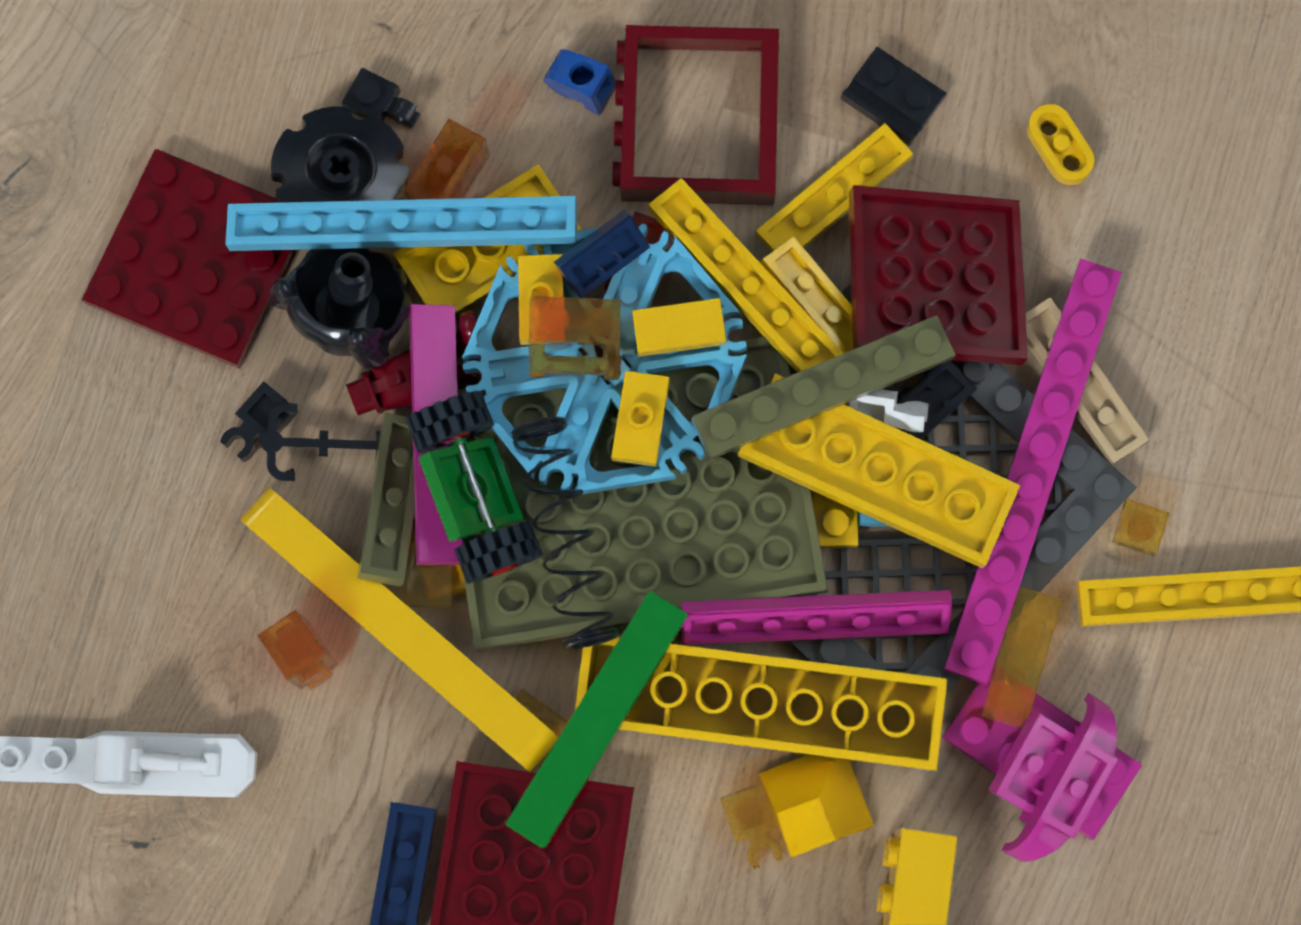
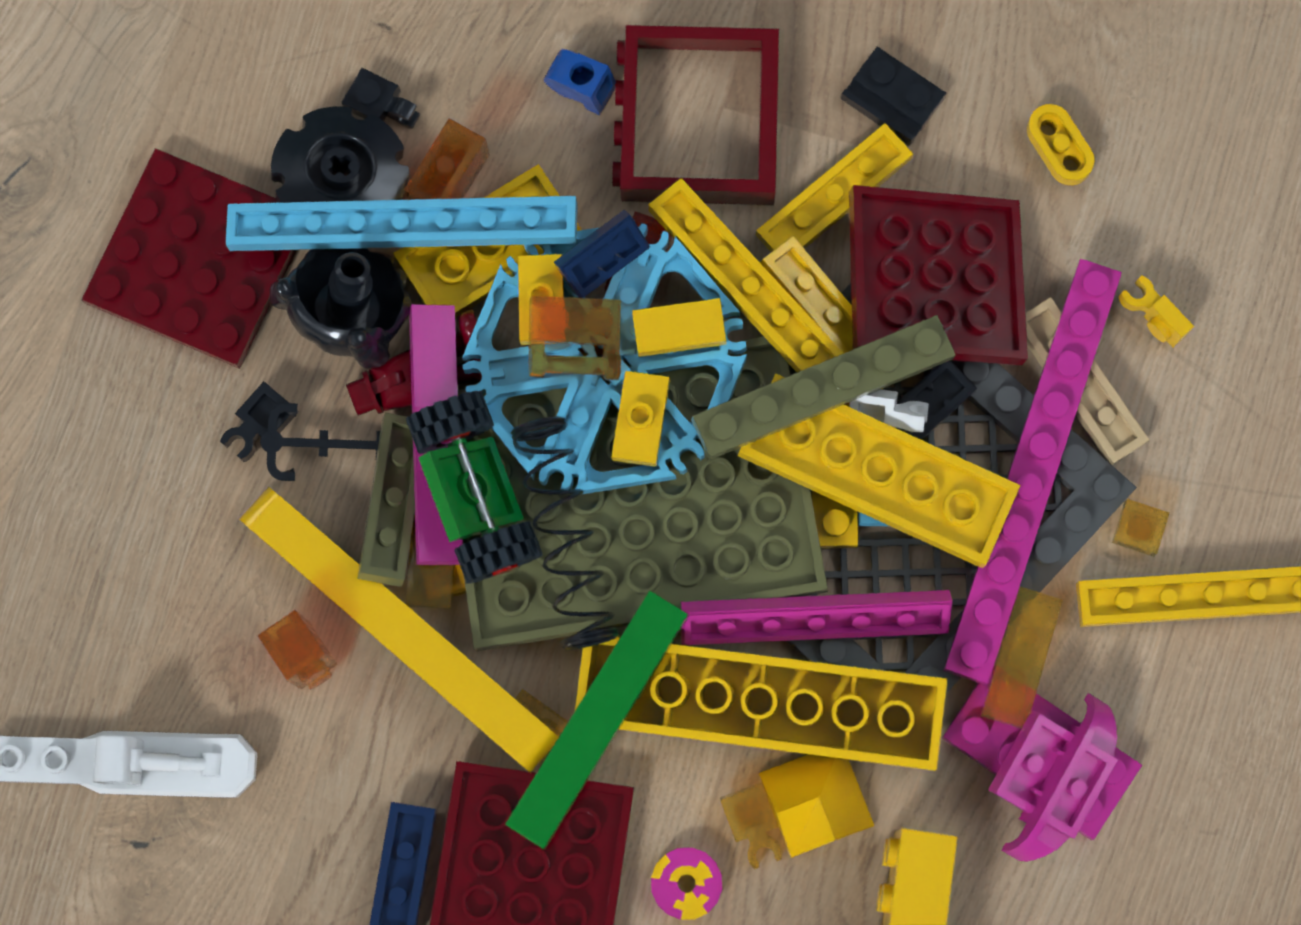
none -> dark pink piece [651,847,722,920]
none -> yellow plate [1118,275,1195,348]

